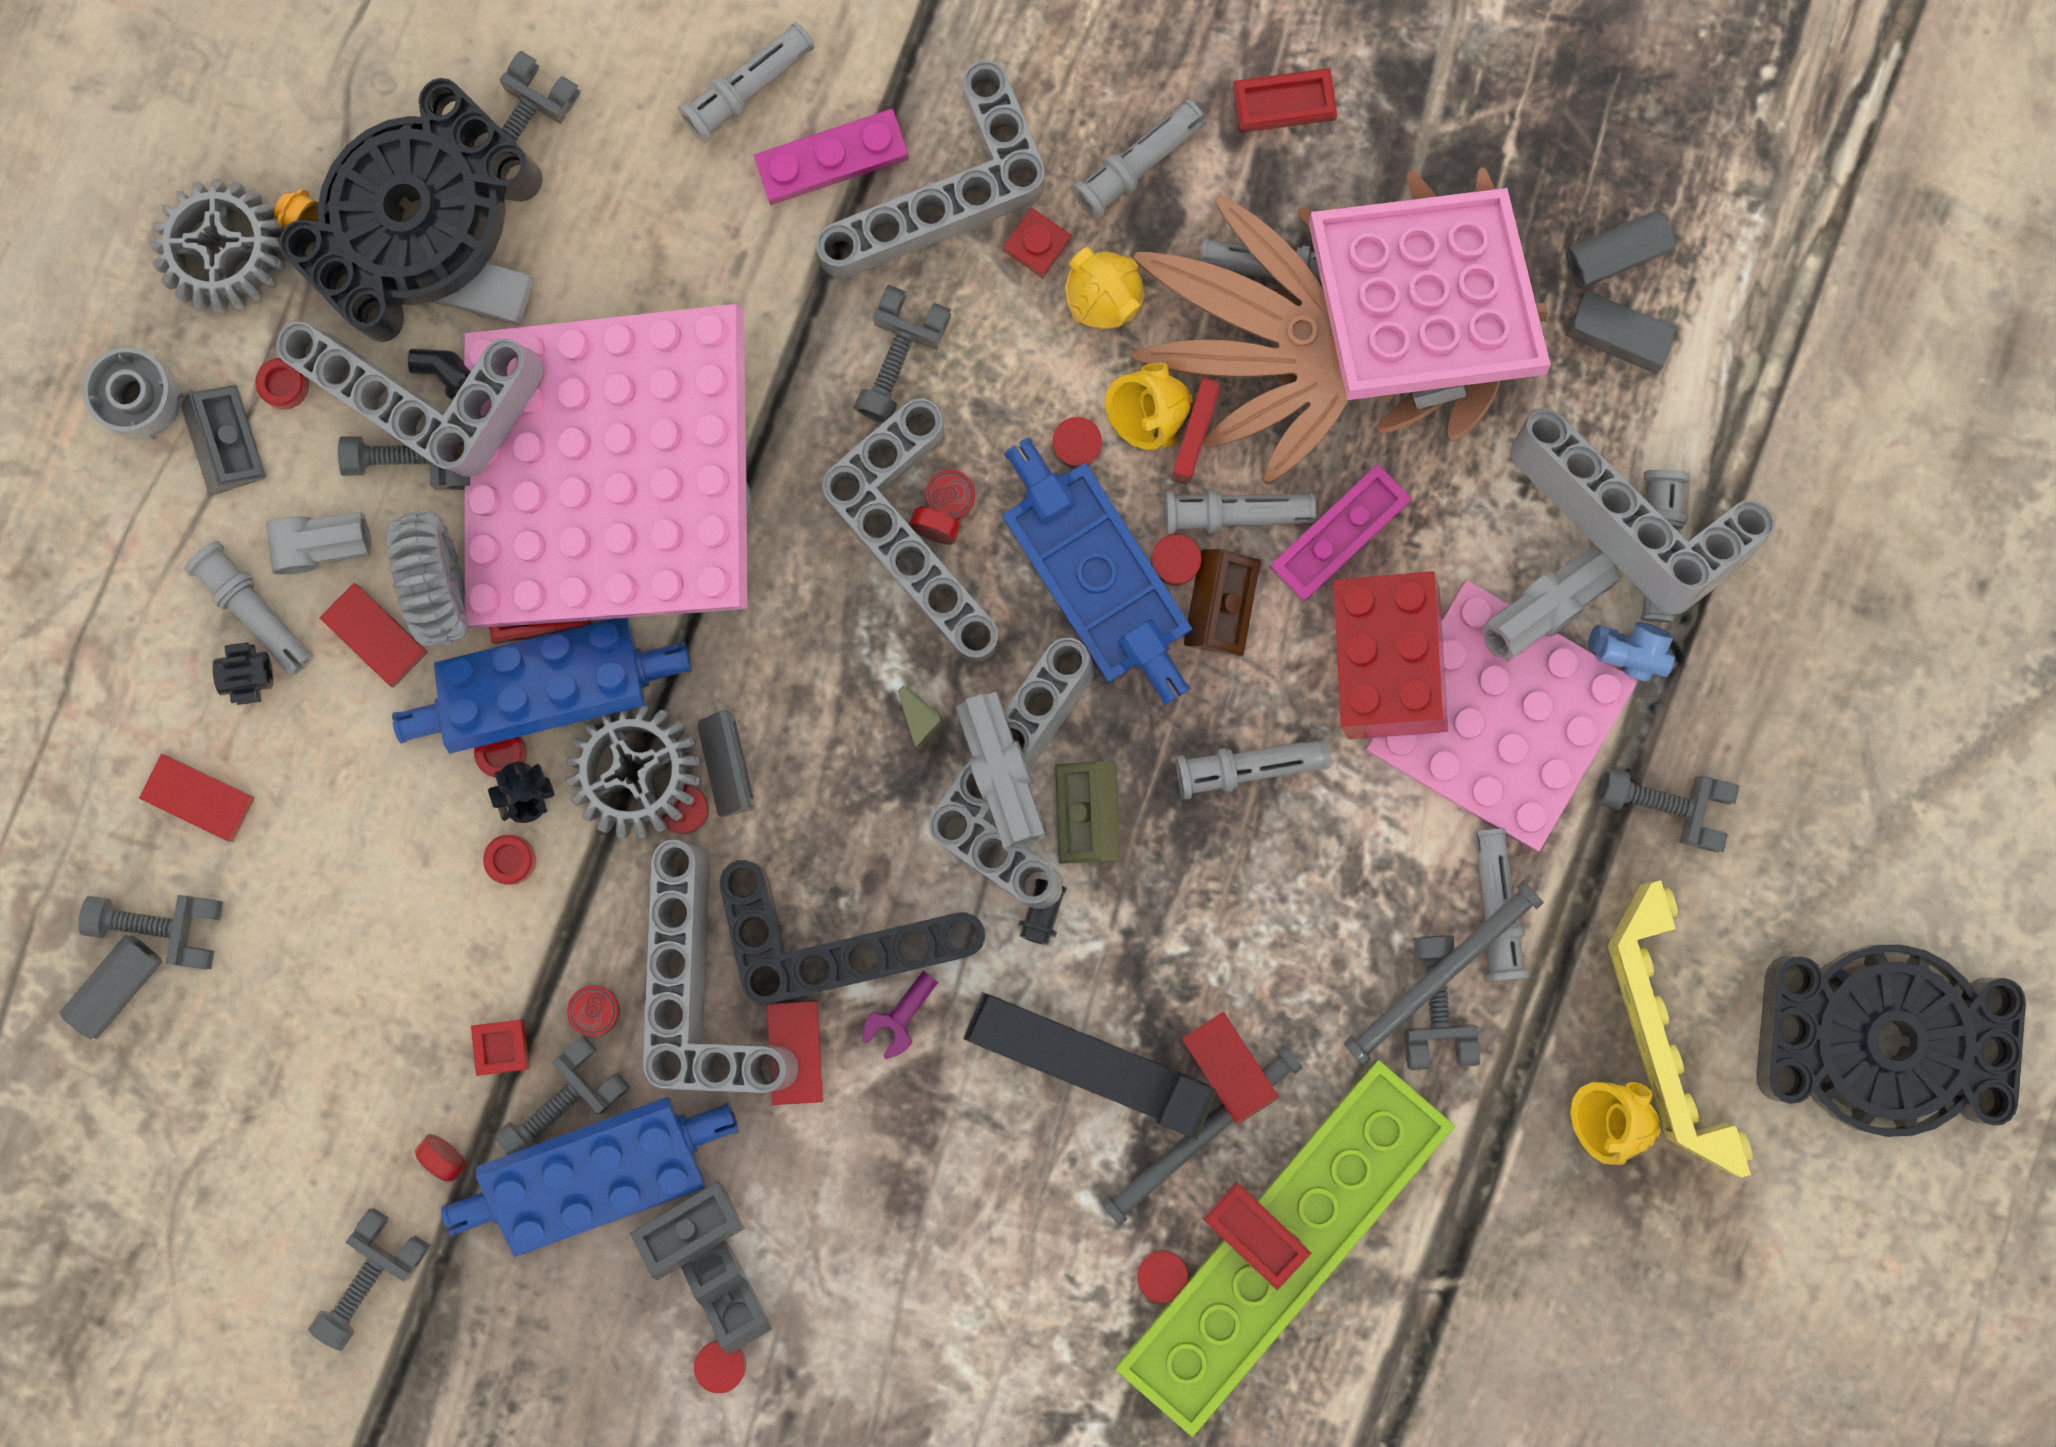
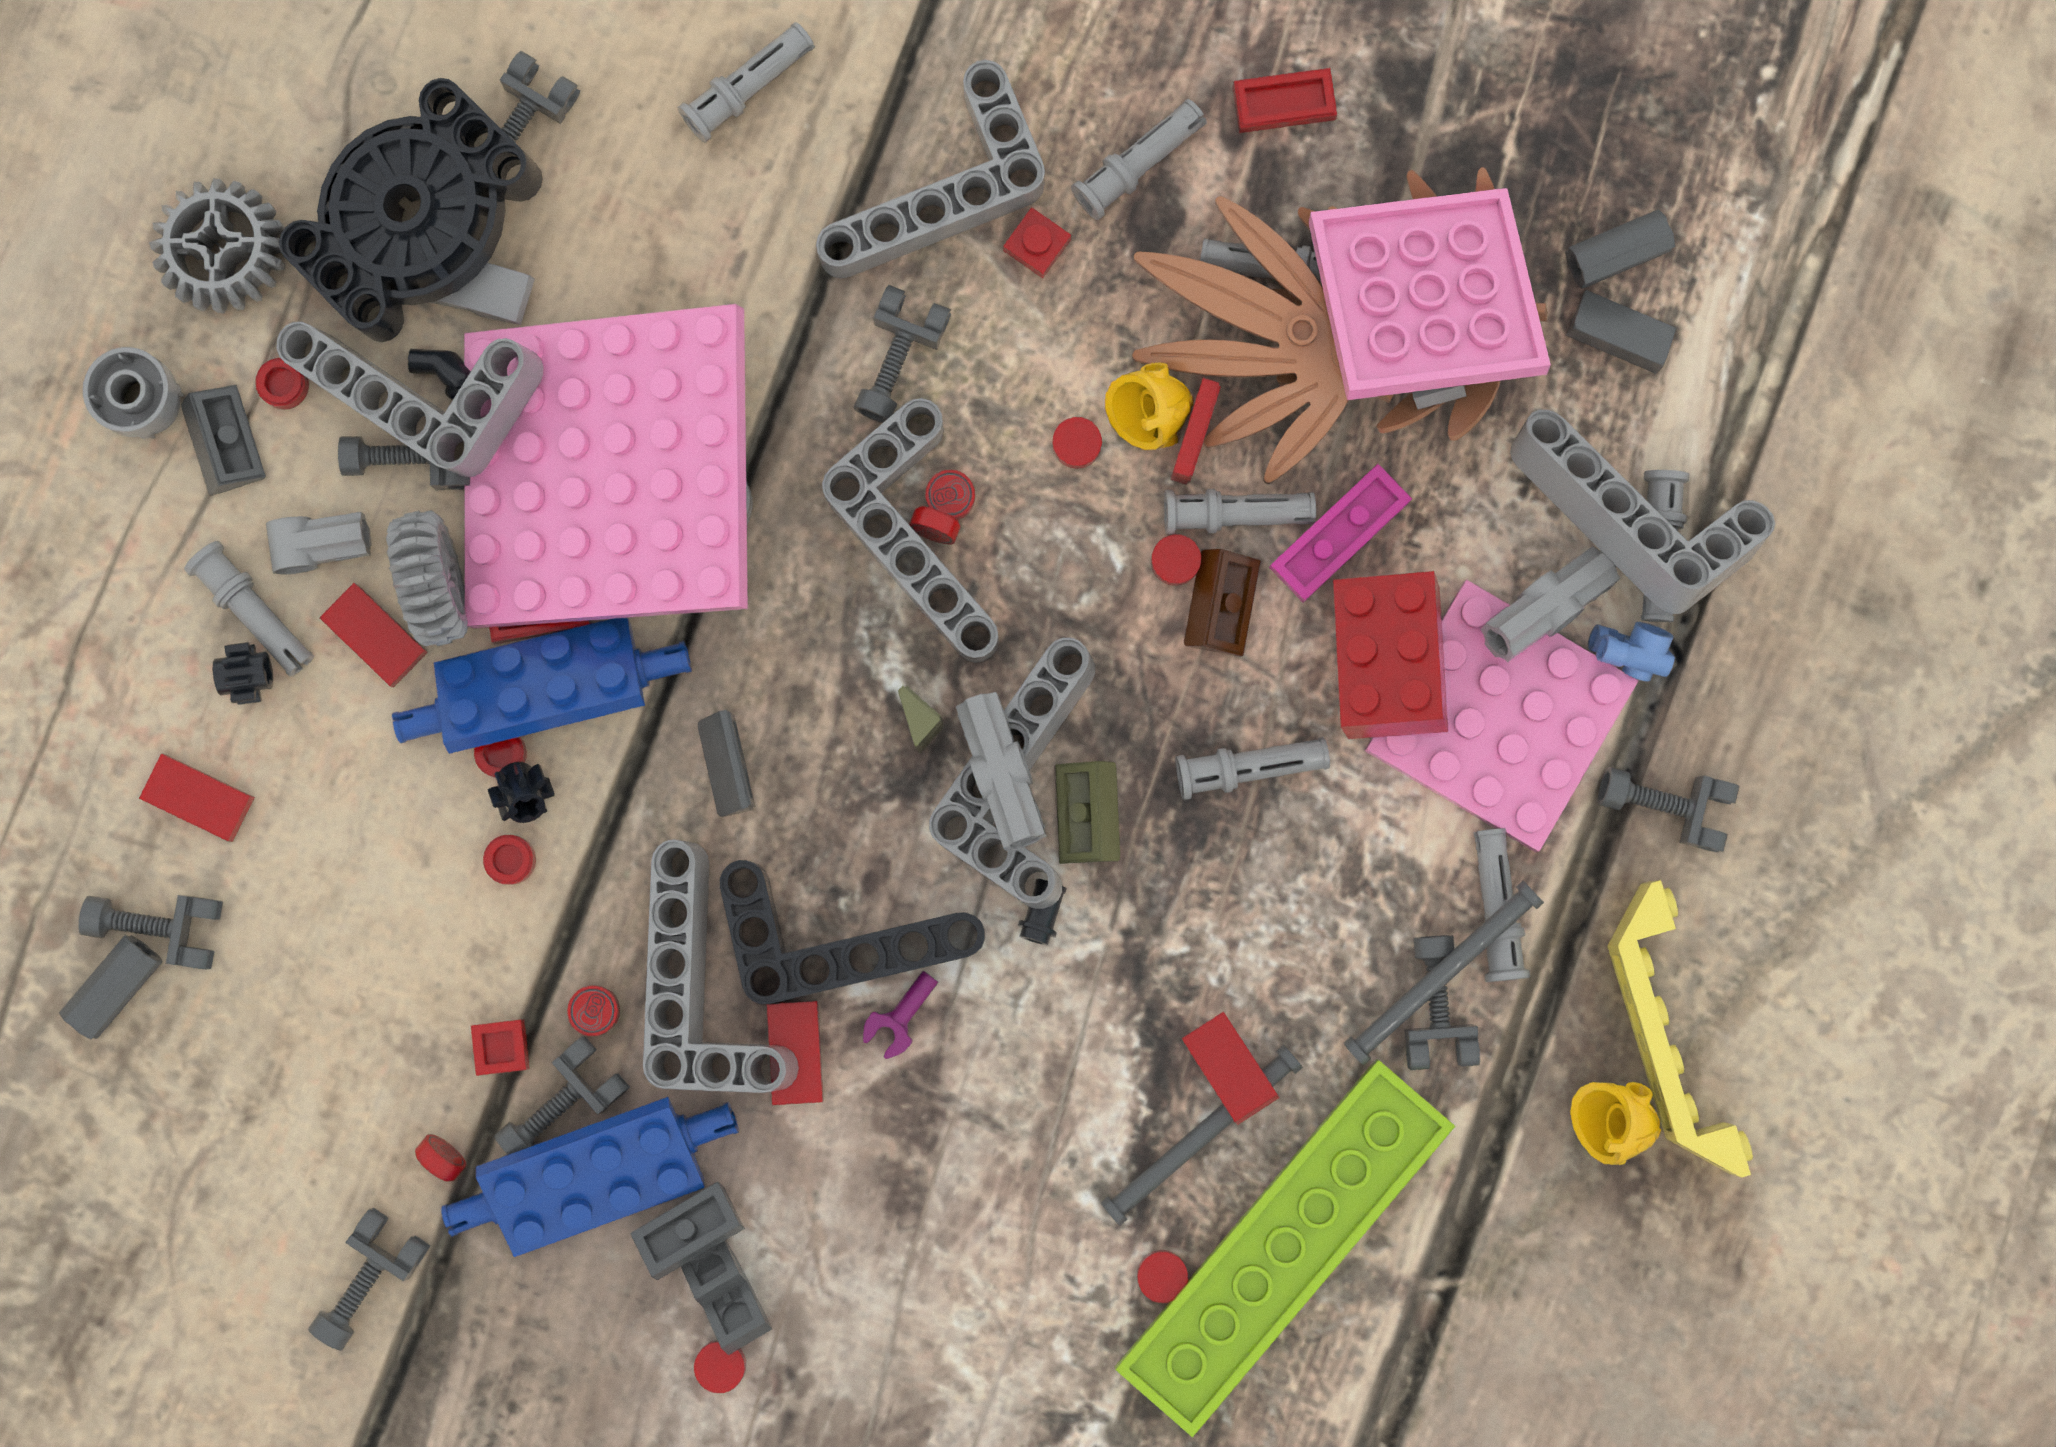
light orange plate [274,189,318,231] -> none
light grey gear [565,704,702,839] -> none
red tile [660,784,709,835] -> none
dark pink plate [753,108,909,205] -> none
black beam [963,992,1217,1139] -> none
blue plate [1002,437,1192,706] -> none
yellow helmet [1065,246,1145,329] -> none
red tile [1202,1181,1312,1291] -> none
black piece [1756,945,2026,1137] -> none

